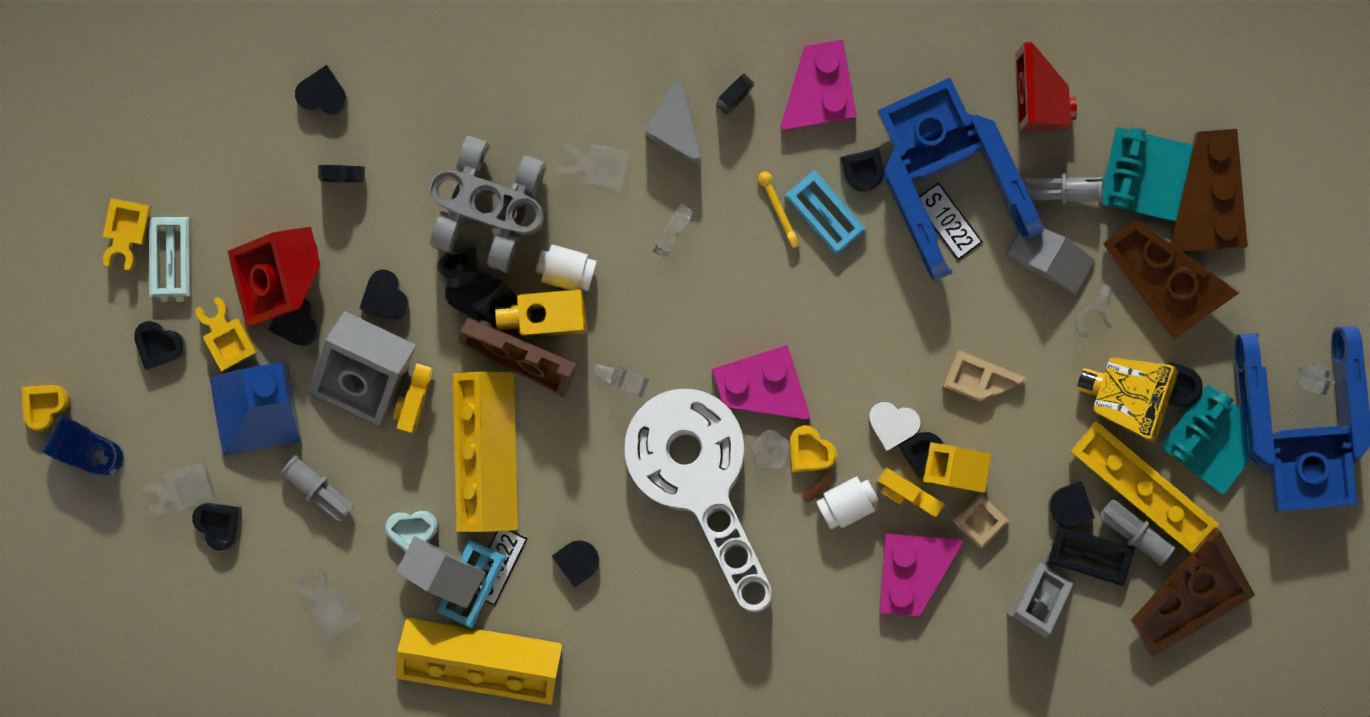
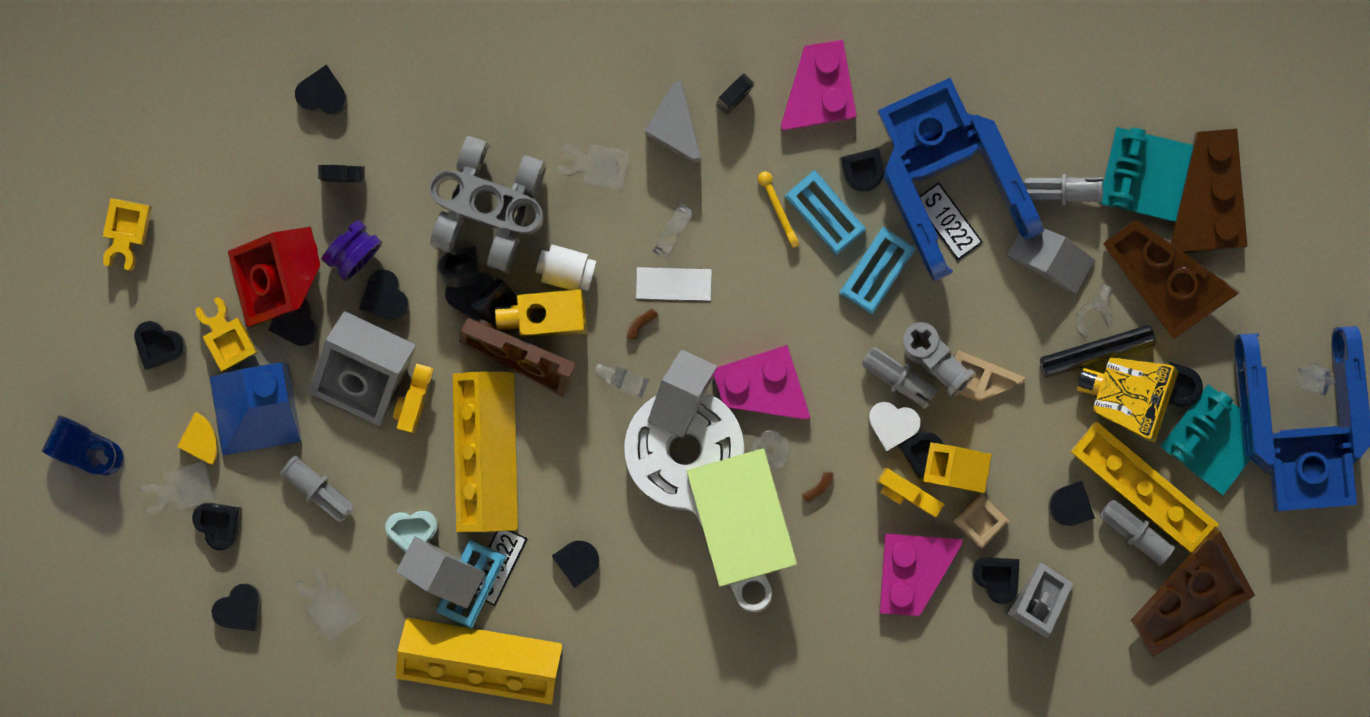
yellow tile [21,385,71,432] -> none
light aqua tile [149,217,192,297] -> none
yellow tile [790,425,837,472] -> none
white brick [816,476,879,530] -> none
red slope [1015,42,1077,133] -> none
black tile [1046,525,1135,586] -> none
none -> yellow tile [177,412,219,465]
none -> black tile [211,583,261,631]
none -> dark purple wheel [321,220,383,282]
none -> dark orange leg [626,308,659,339]
none -> white sticker [636,267,712,301]
none -> light grey slope [647,349,718,439]
none -> yellowish green tile [687,448,797,587]
none -> medium azure tile [839,227,916,315]
none -> light grey axle [862,347,939,409]
none -> light grey connector [903,322,976,398]
none -> black tile [972,557,1020,604]
none -> black axle [1040,325,1156,377]

